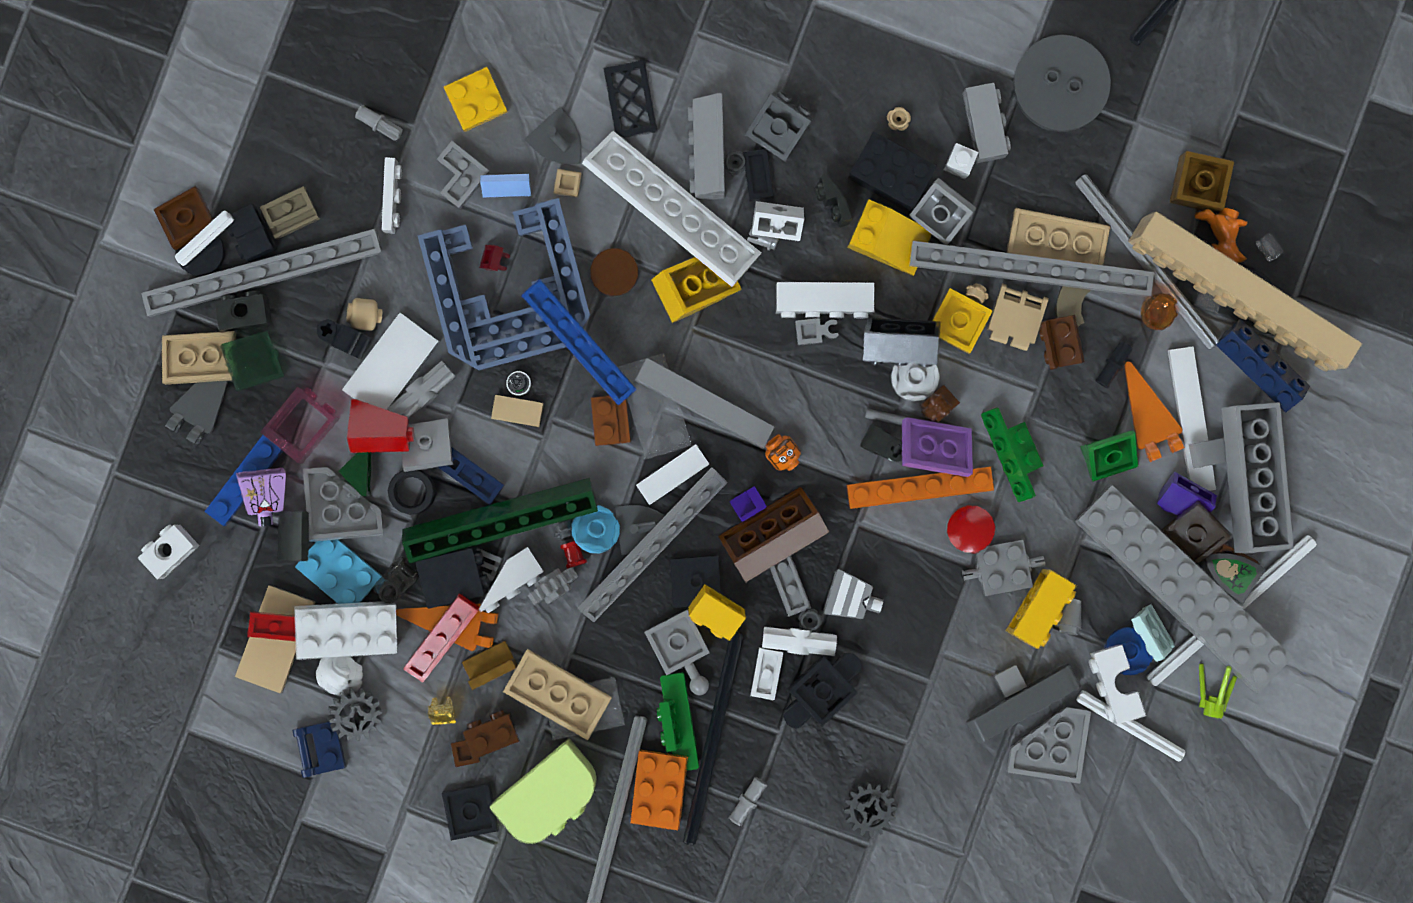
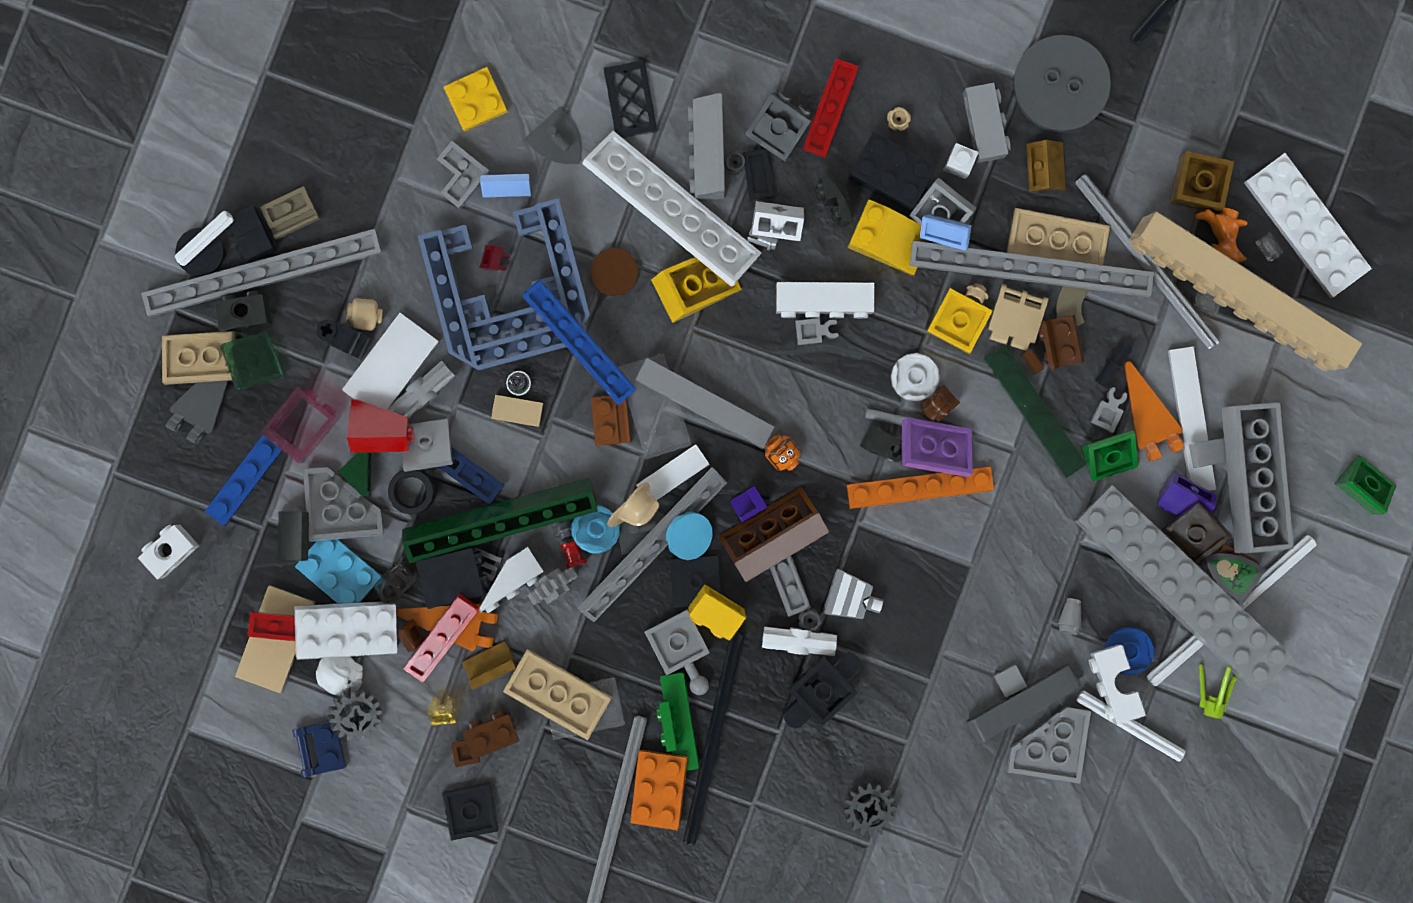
reddish brown tile [153,186,214,251] -> none
lavender torso [236,468,286,526] -> none
light grey axle [355,105,403,141] -> none
white plate [382,158,402,234] -> none
yellowish green brick [490,738,596,843] -> none
tan tile [554,169,582,198] -> none
light grey pin [729,777,768,826] -> none
white plate [750,647,783,700] -> none
brick [863,318,941,367] -> none
red dish [947,505,996,554] -> none
light grey plate [962,540,1045,597] -> none
green bracket [981,407,1044,502] -> none
yellow brick [1005,569,1076,649] -> none
light aqua plate [1131,604,1176,662] -> none
clear orange hair [1140,293,1178,330] -> none
dark blue brick [1216,318,1310,413] -> none
none -> reddish brown tile [397,619,425,653]
none -> tan piece [607,483,660,527]
none -> medium azure tile [666,511,713,560]
none -> red plate [803,58,859,158]
none -> light blue tile [920,214,972,251]
none -> clear green plate [984,345,1087,478]
none -> reddish brown tile [1020,349,1044,375]
none -> pearl gold panel [1026,140,1066,192]
none -> light grey plate [1090,387,1127,433]
none -> white plate [1244,153,1372,298]
none -> green slope [1335,455,1396,515]

